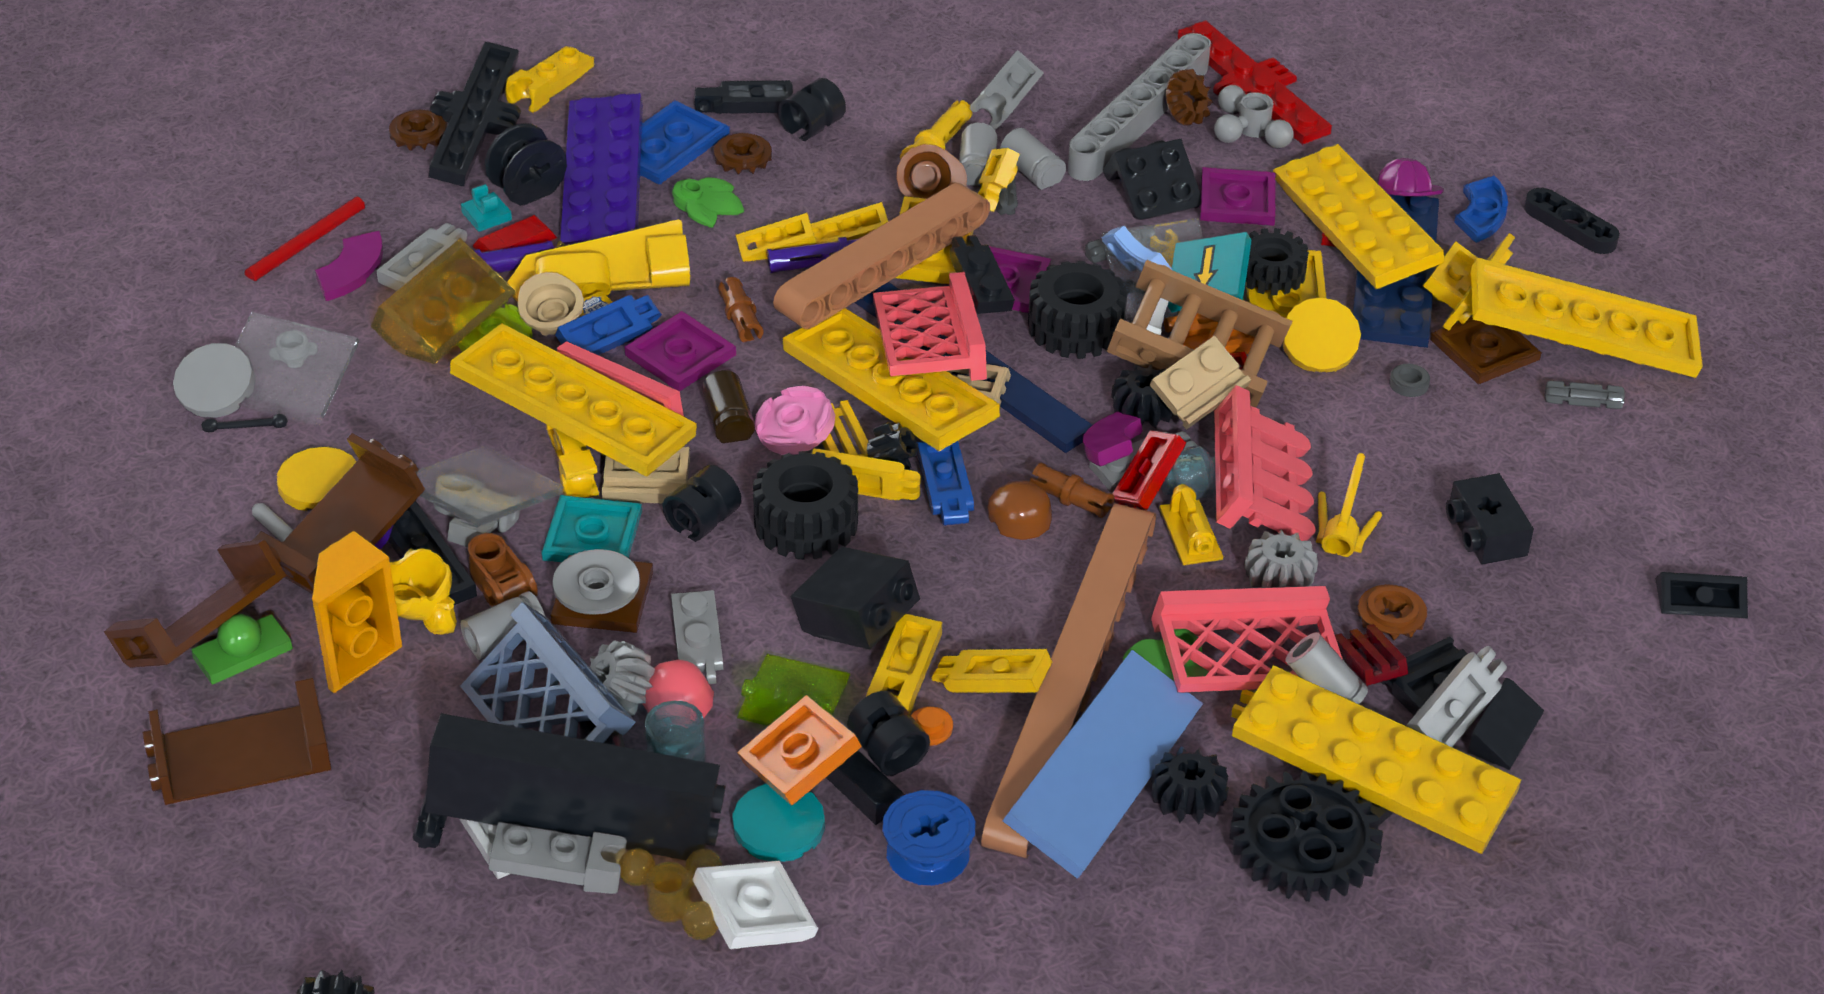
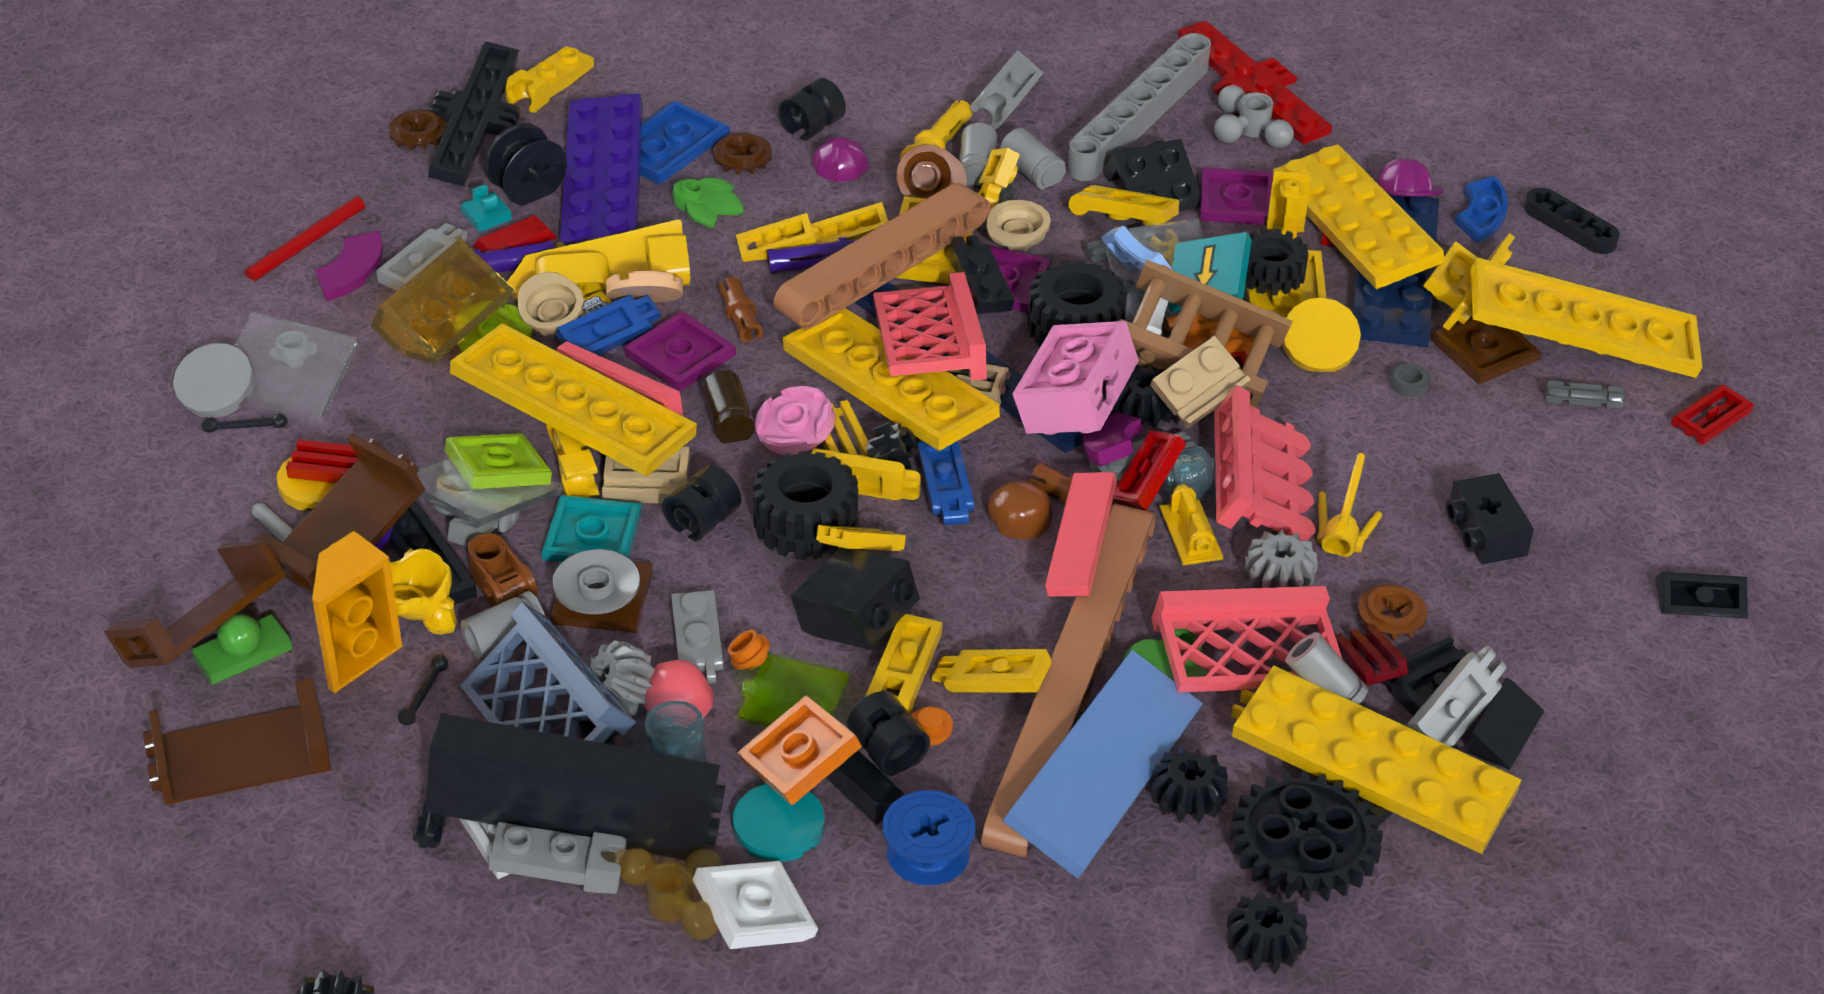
black hinge [694,80,793,114] -> none
reddish brown gear [1166,69,1213,126] -> none
none -> red tile [286,439,359,483]
none -> black hinge [398,655,448,725]
none -> lime tile [445,433,552,489]
none -> light nougat tile [606,271,683,302]
none -> orange plate [727,630,770,670]
none -> magenta piece [812,136,869,182]
none -> yellow tile [816,525,906,551]
none -> tan piece [987,200,1051,251]
none -> bright pink piece [1013,321,1139,435]
none -> coral tile [1045,472,1117,597]
none -> yellow plate [1069,185,1179,226]
none -> black gear [1226,890,1308,974]
none -> yellow hinge [1266,171,1312,239]
none -> red tile [1671,384,1754,445]

